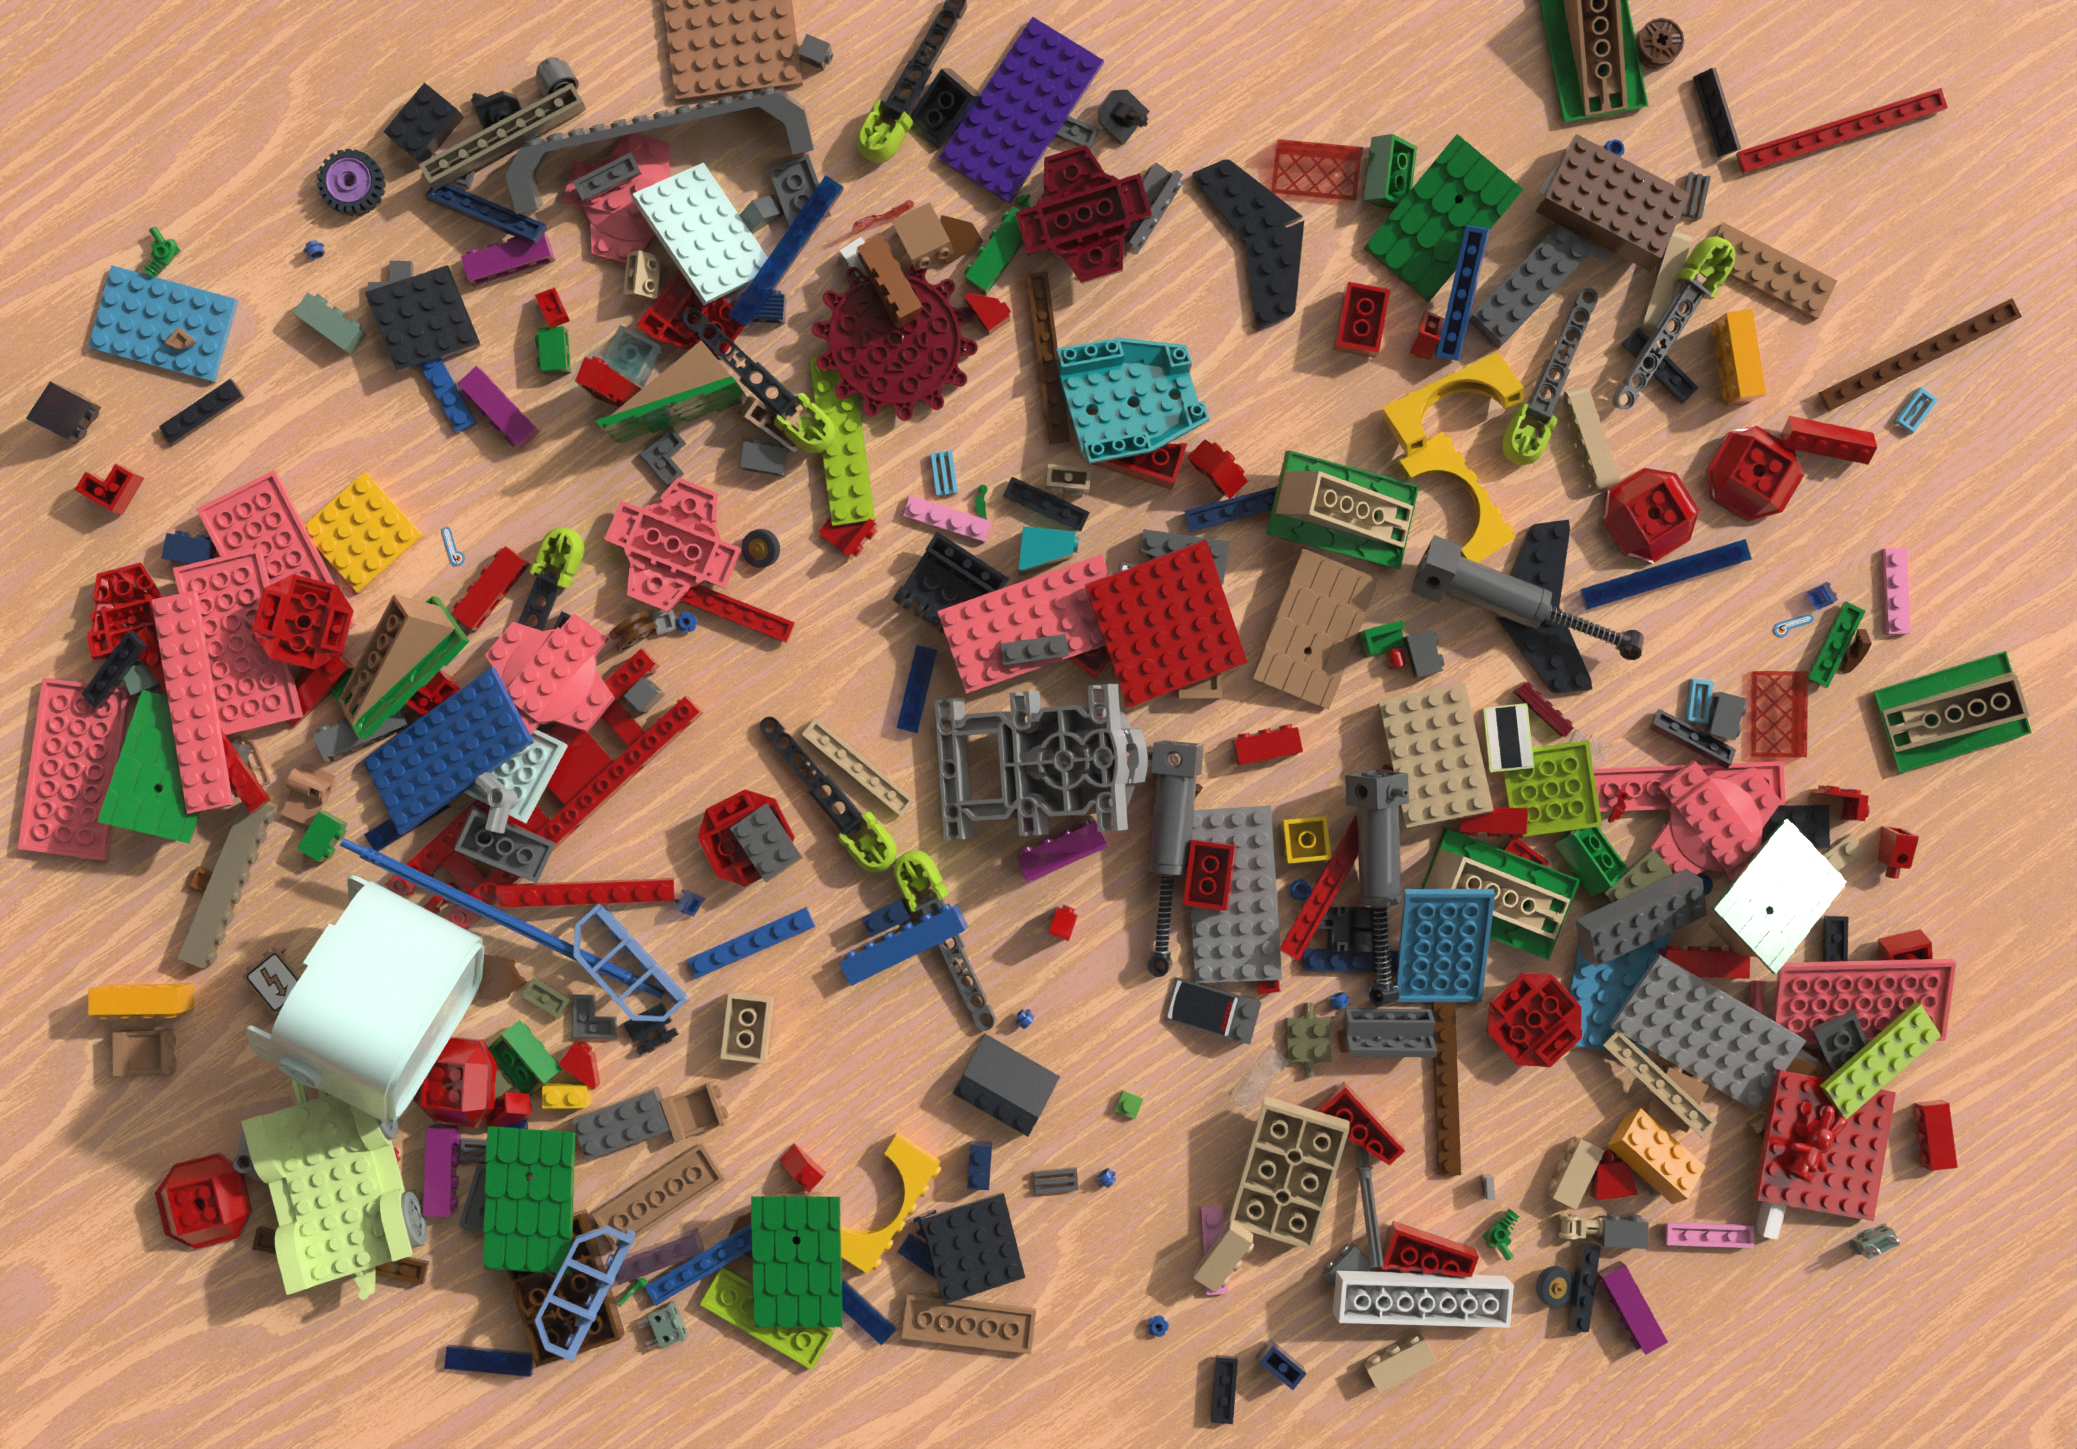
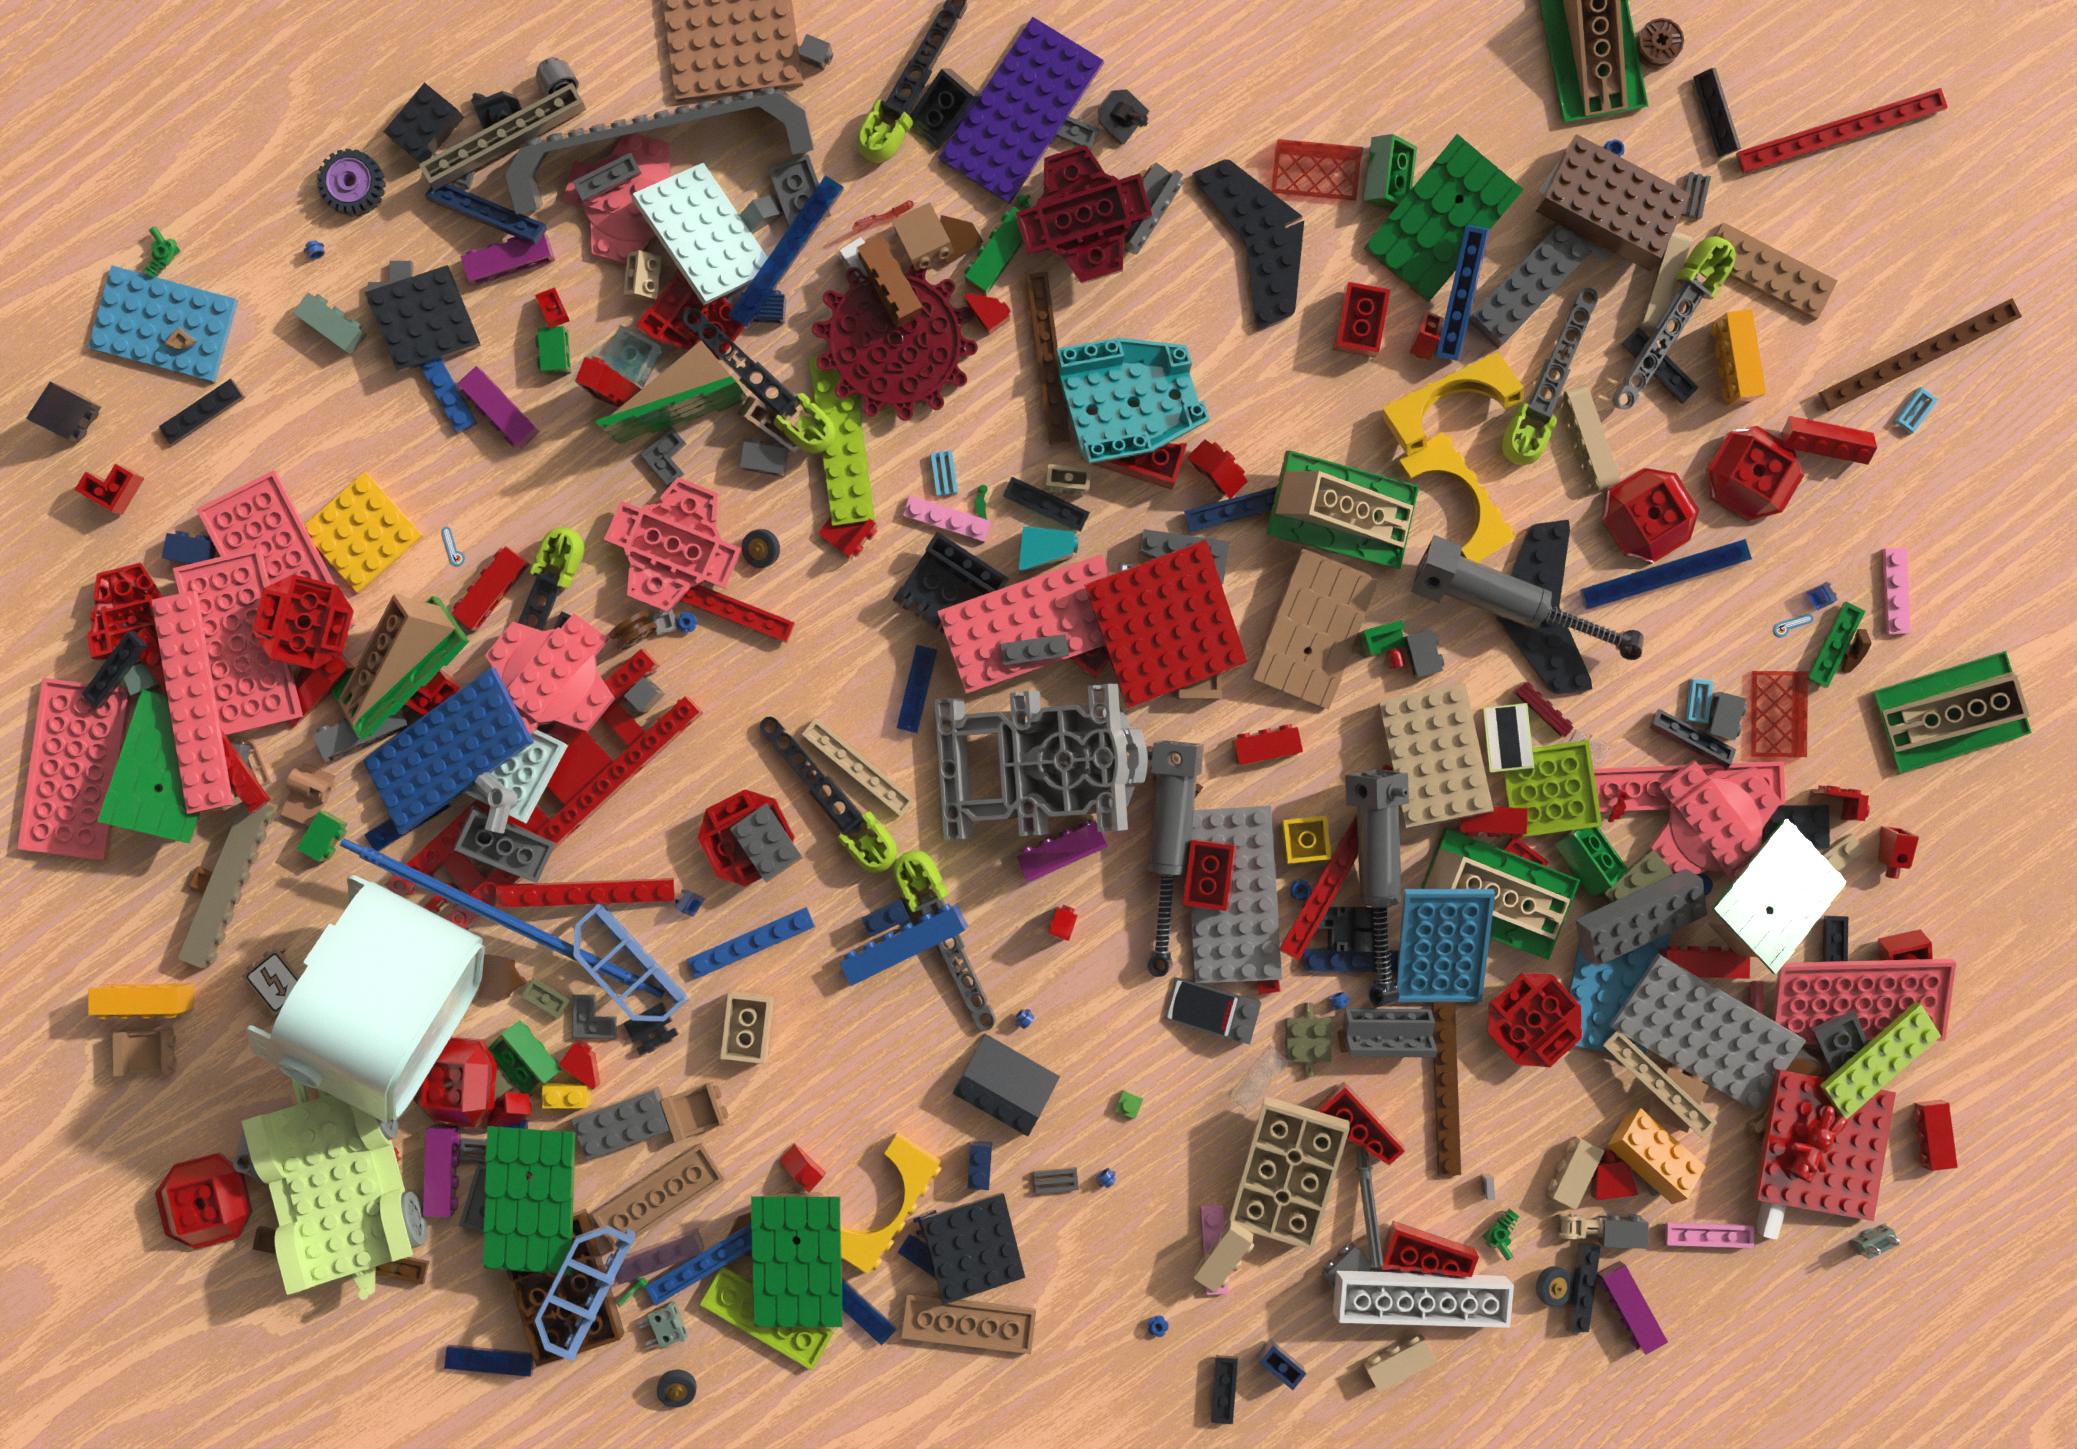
none -> black wheel [657,1369,697,1407]

